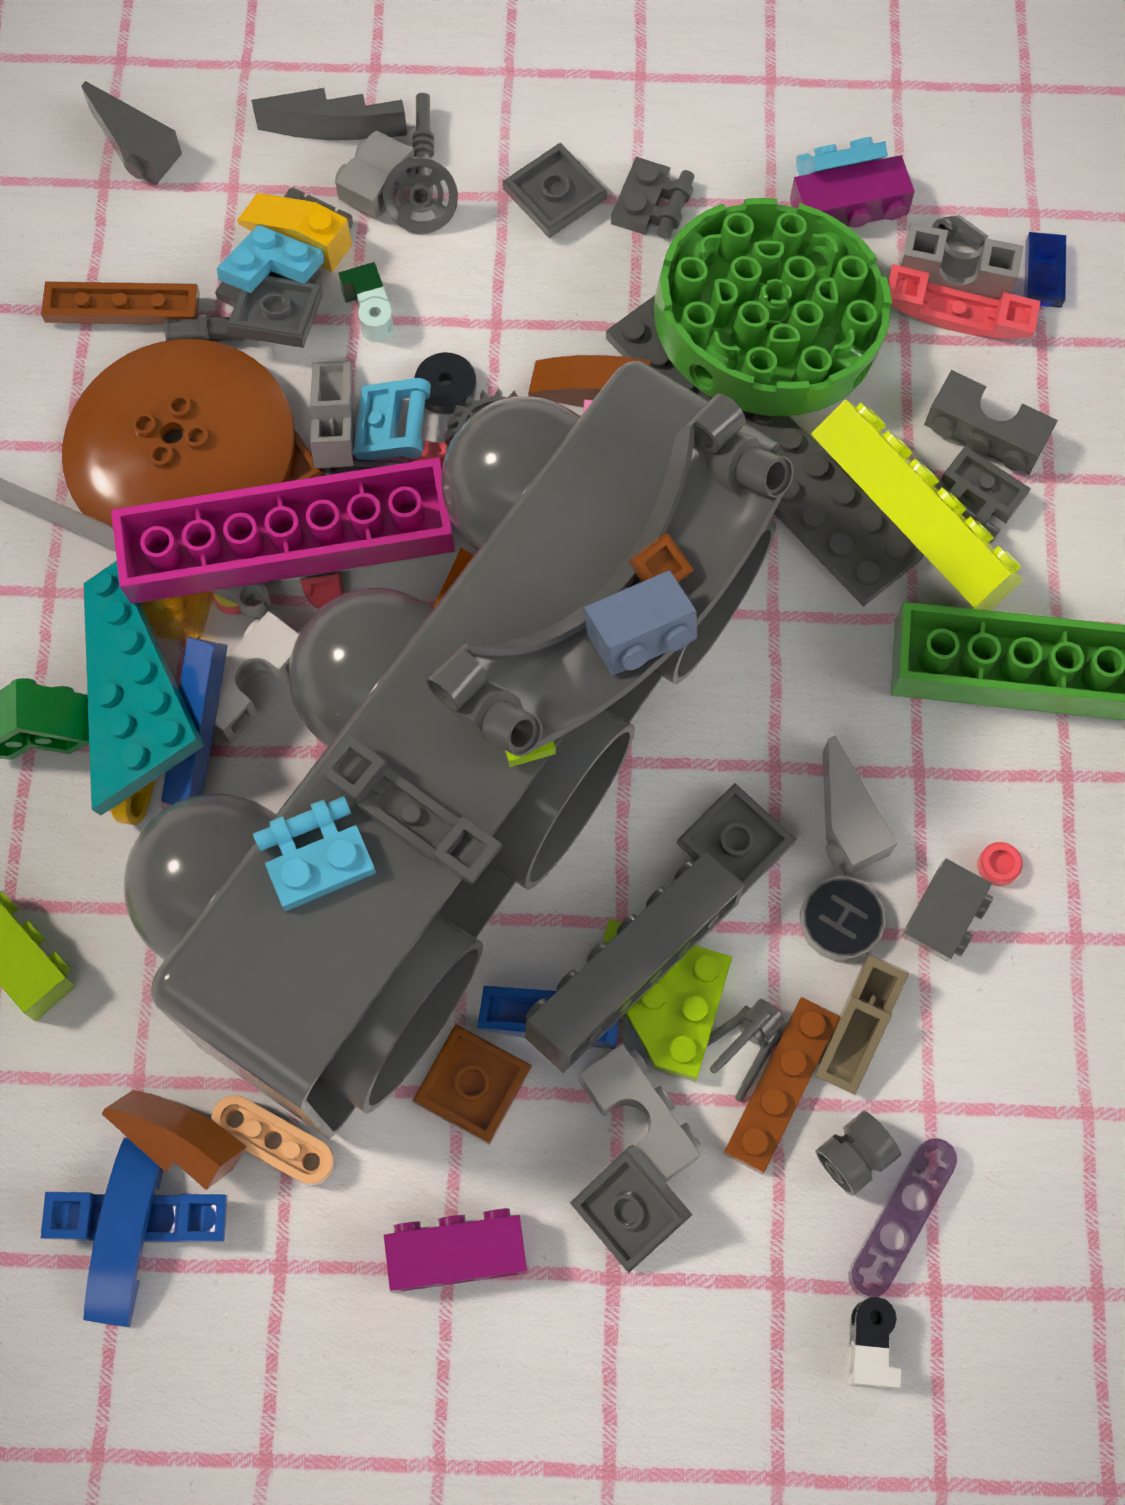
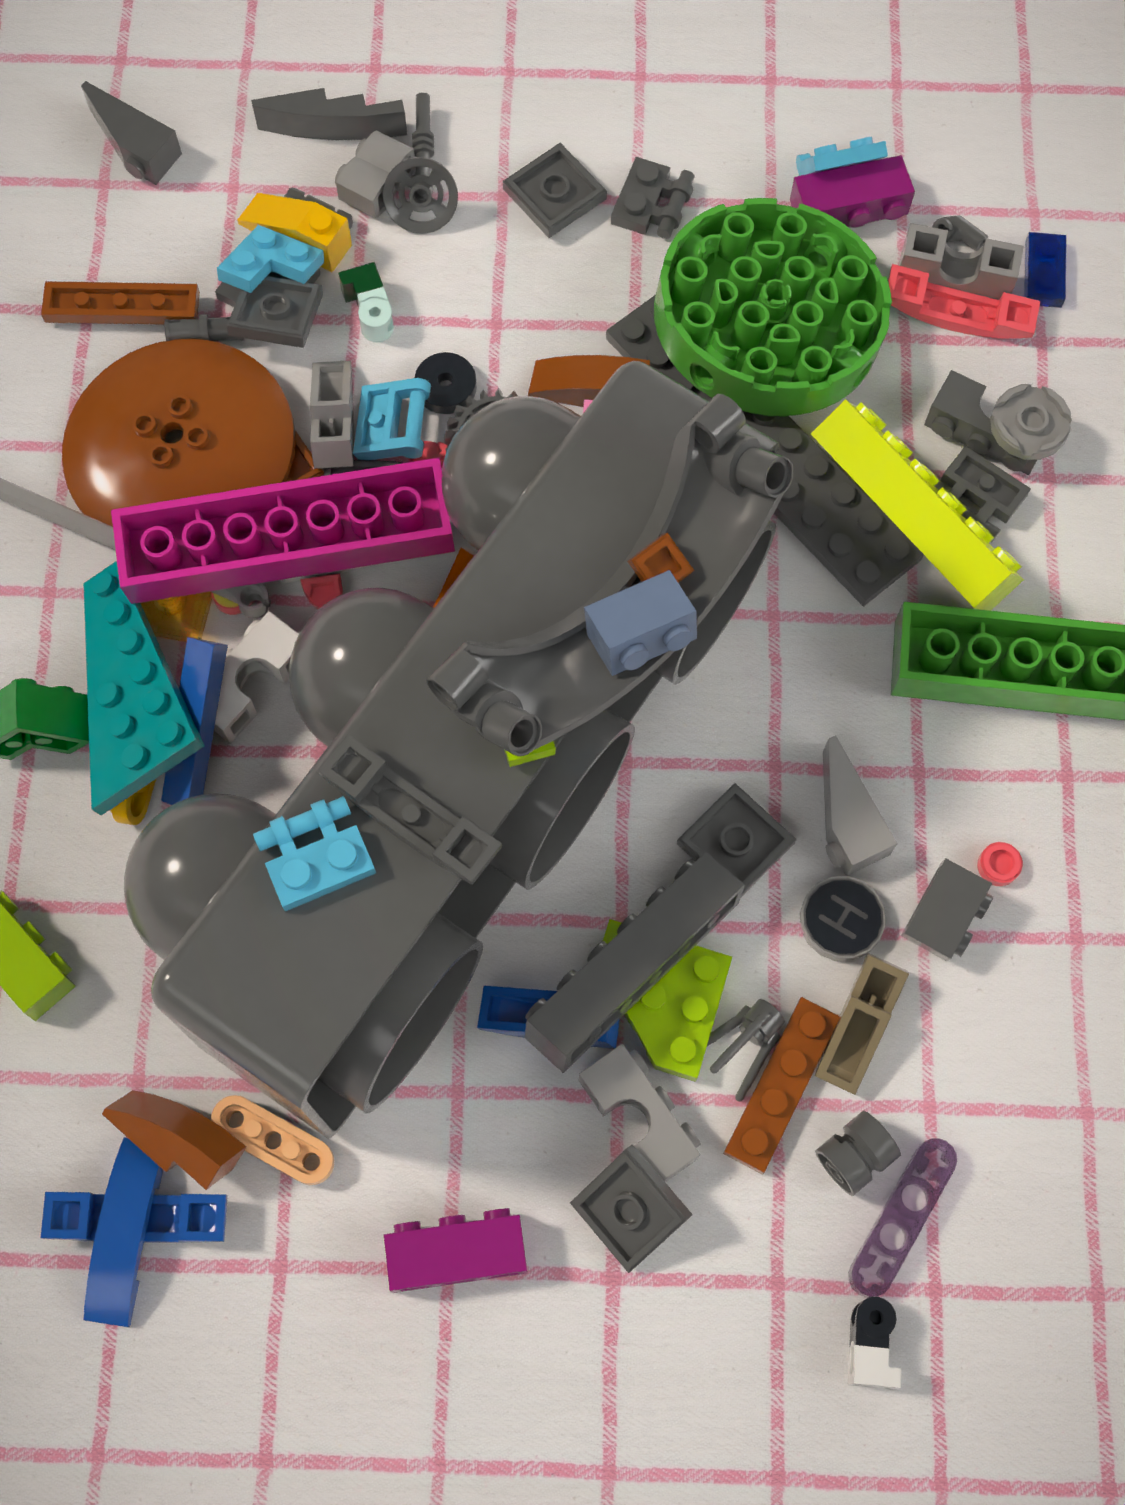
dark orange tile [412,1024,532,1145] -> none
none -> light grey tile [990,384,1072,460]

